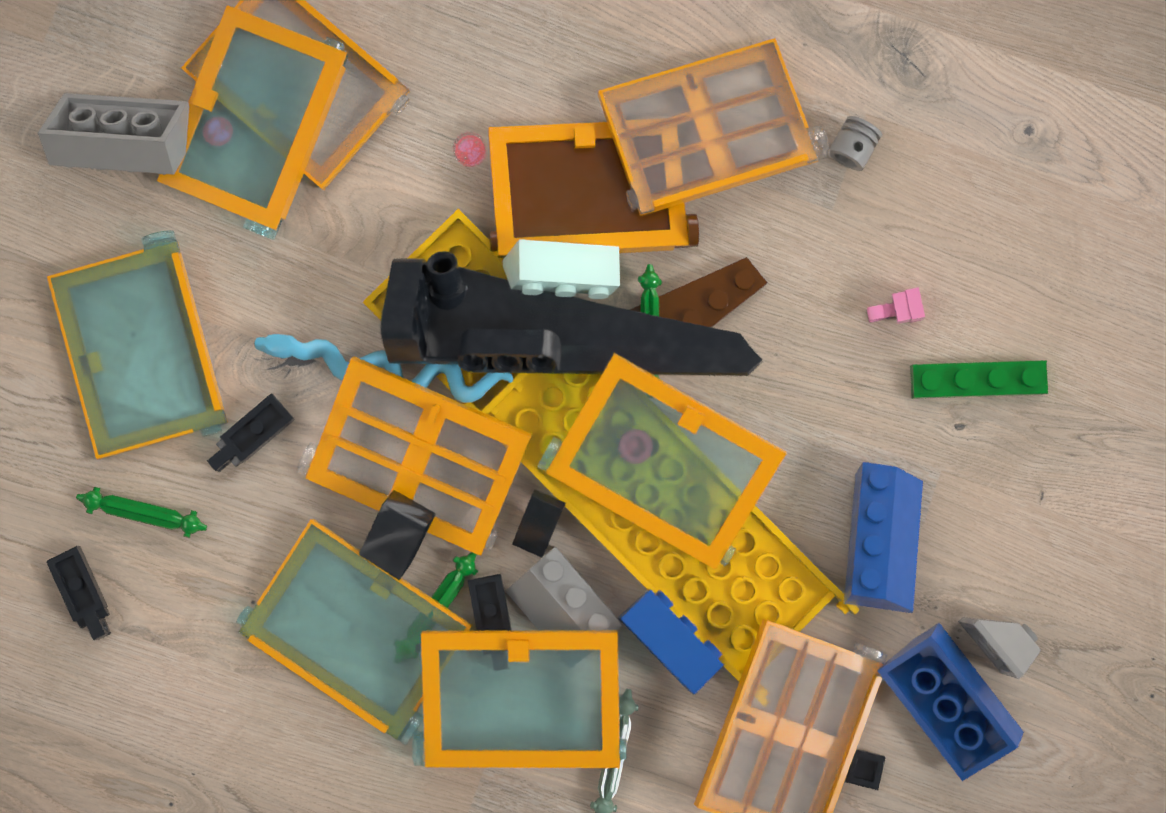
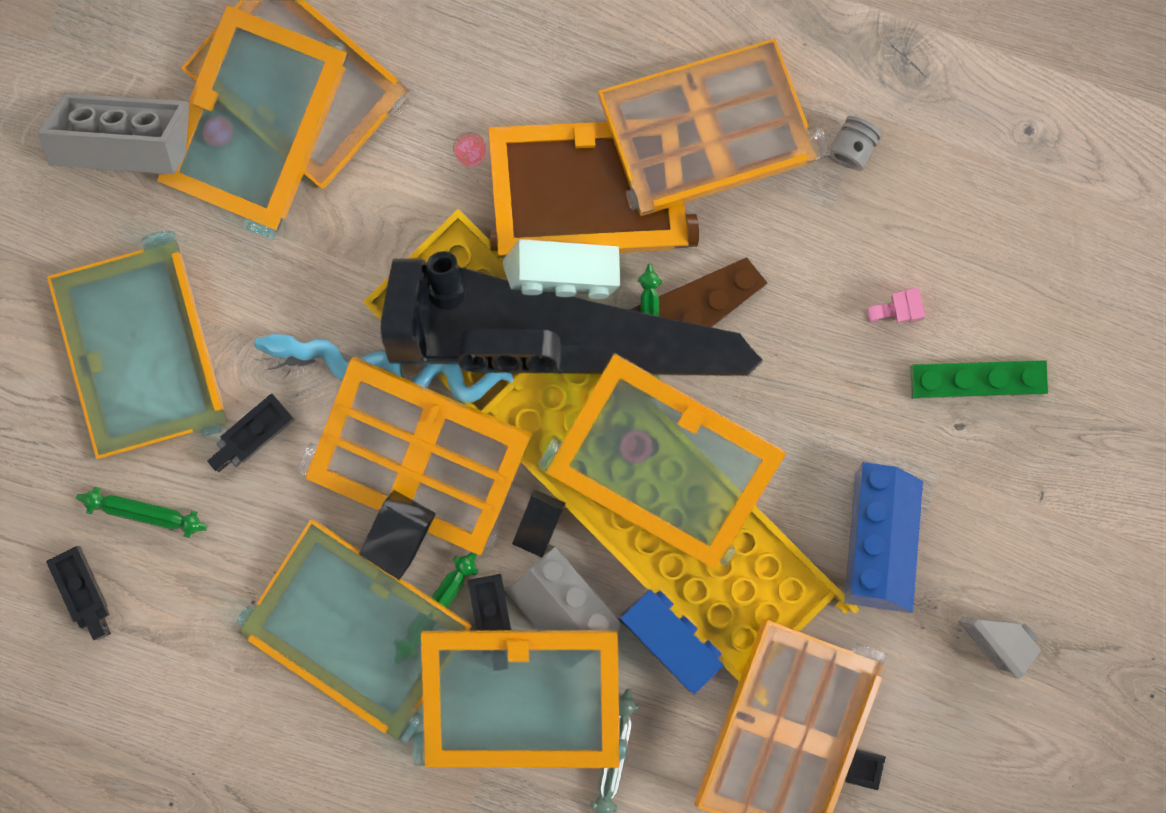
blue slope [878,623,1024,781] -> none

